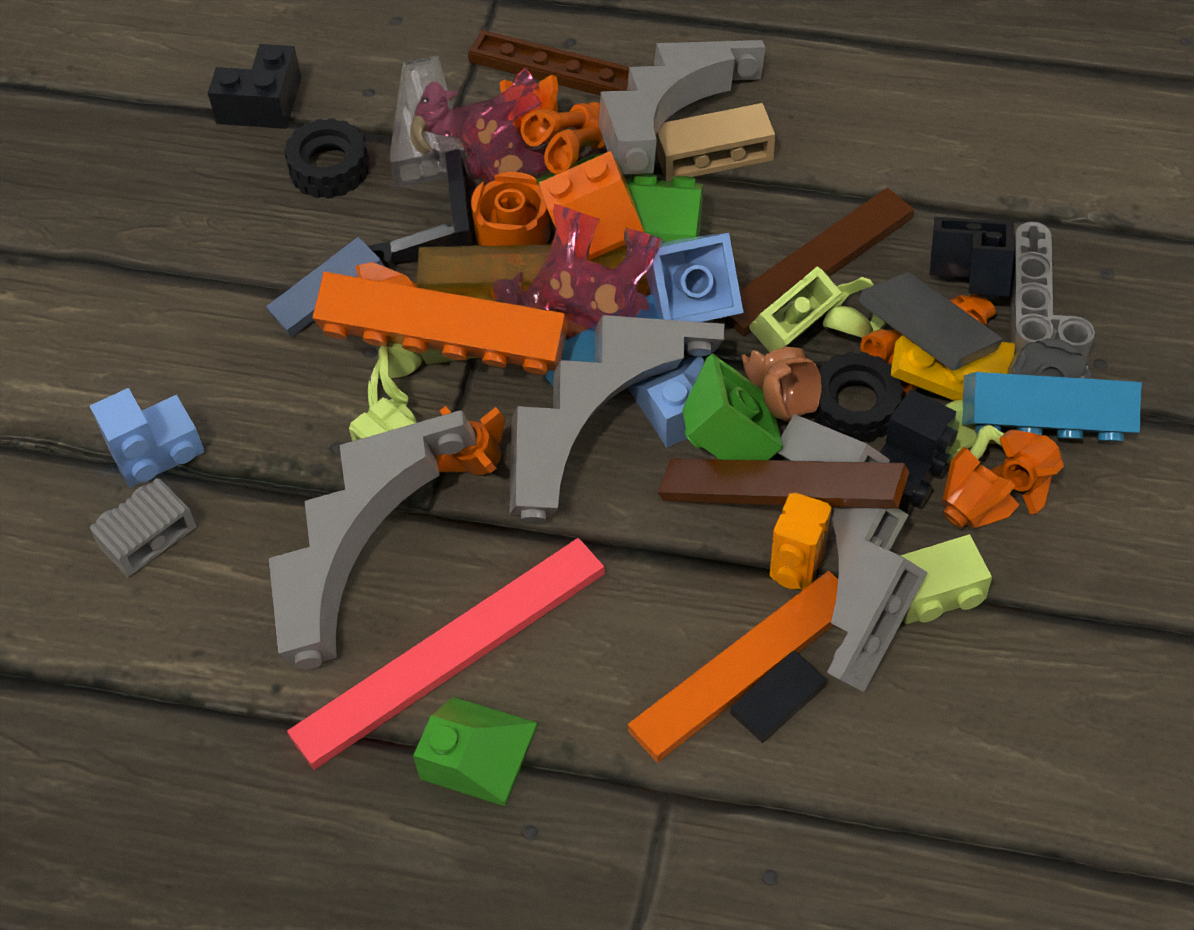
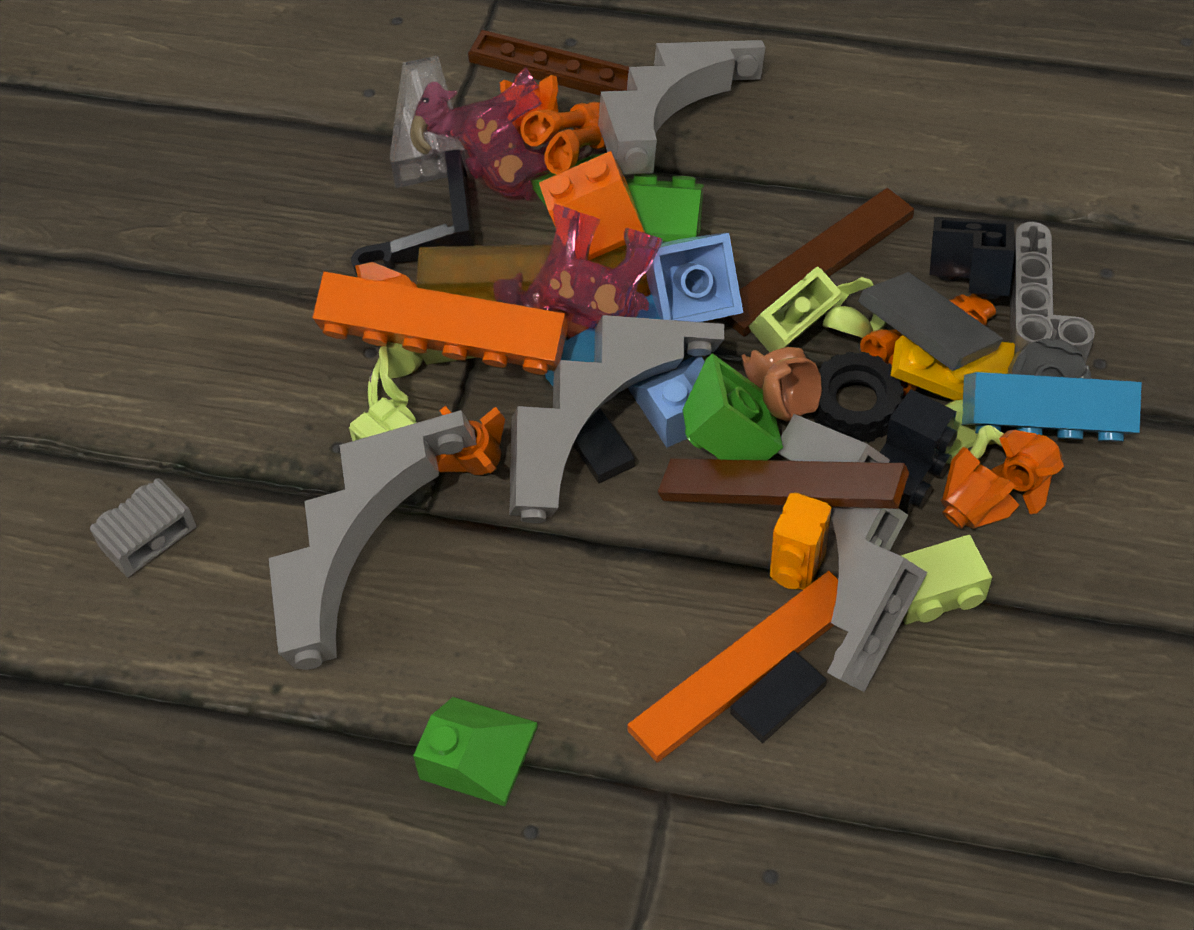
light blue brick [90,388,205,488] -> none
black brick [208,44,302,129] -> none
sand blue tile [266,237,383,337] -> none
black tyre [284,118,370,199] -> none
coral tile [287,538,605,770] -> none
orange brick [471,172,551,261] -> none
tan brick [656,103,775,181] -> none
none -> black tile [573,408,635,484]

